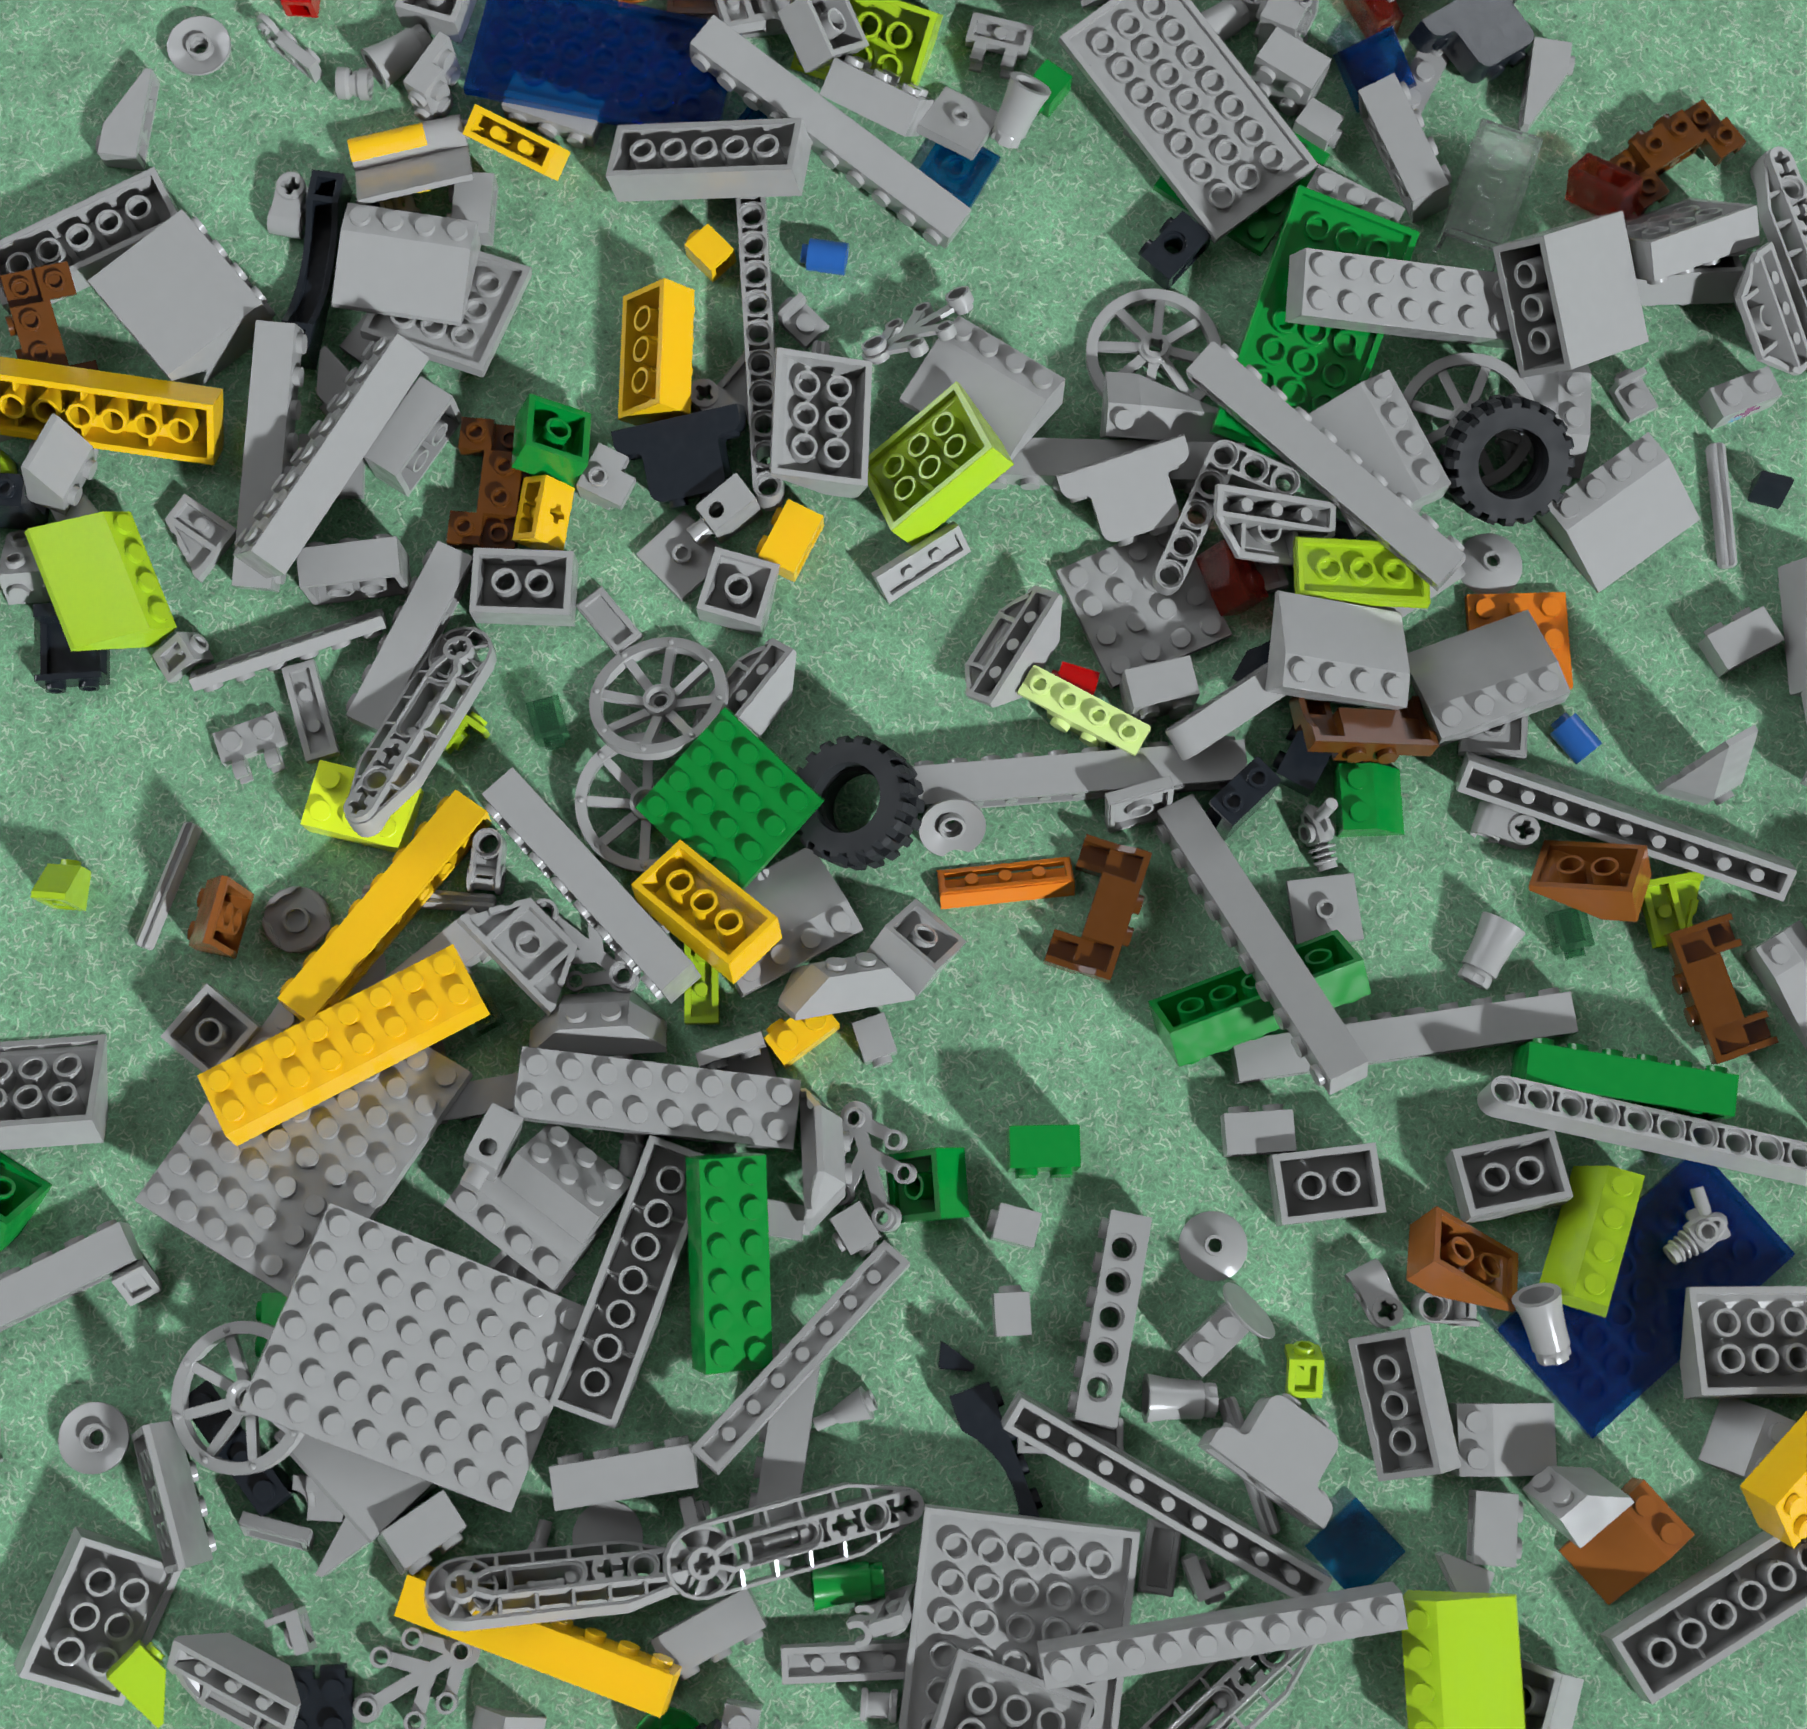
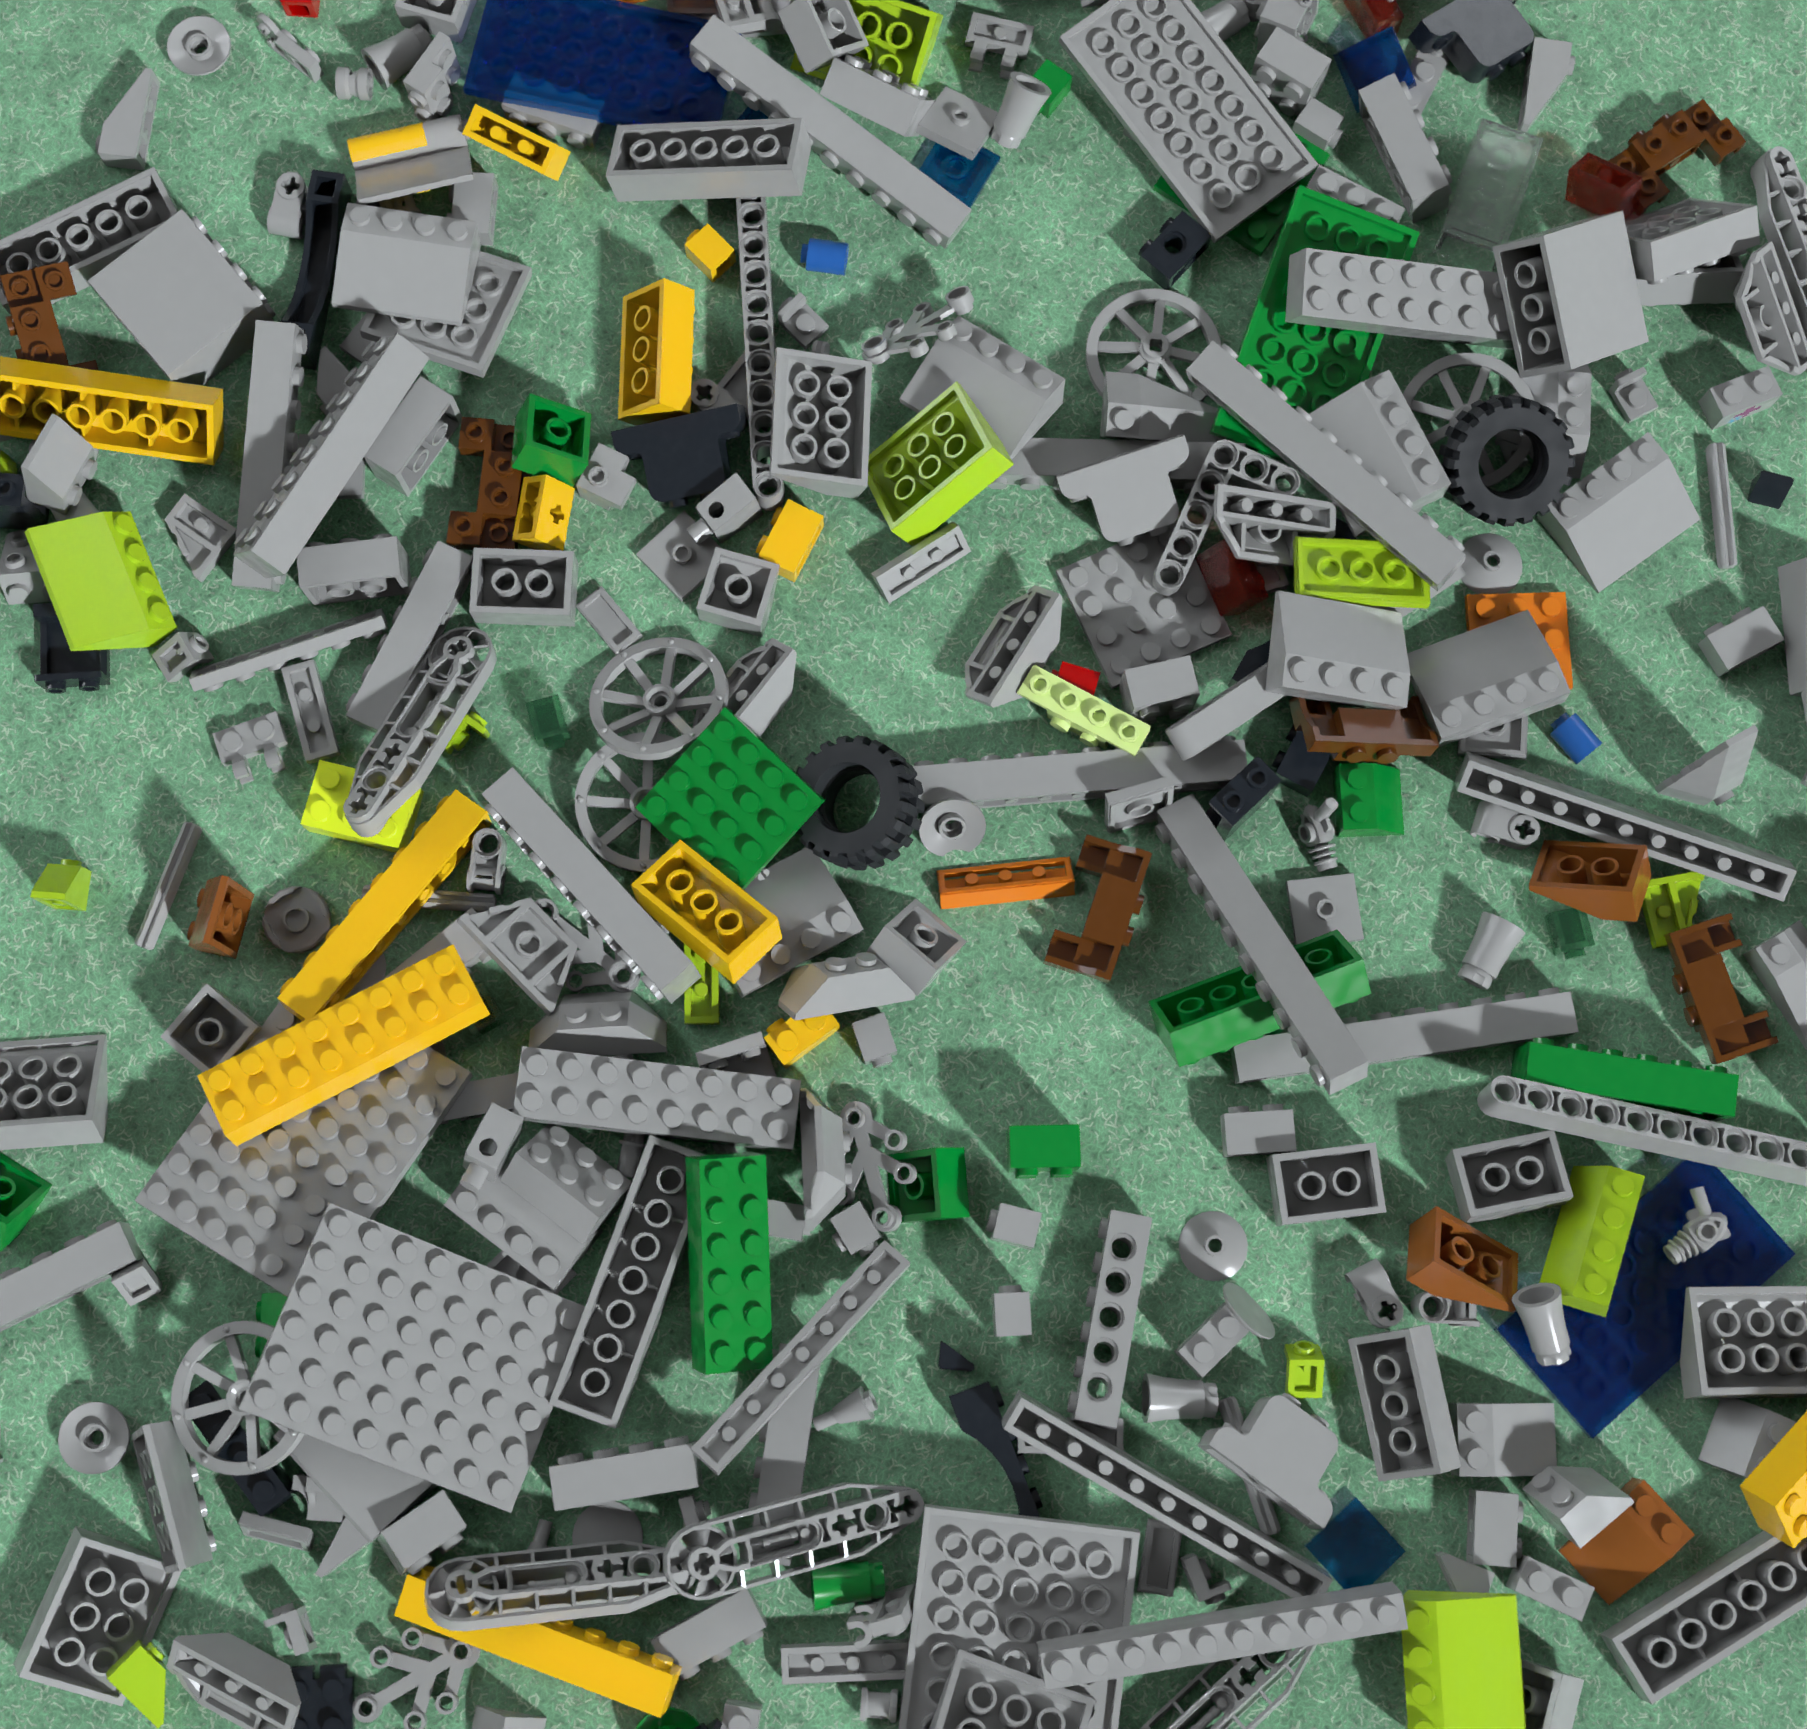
none -> light grey brick [1505,1555,1595,1622]

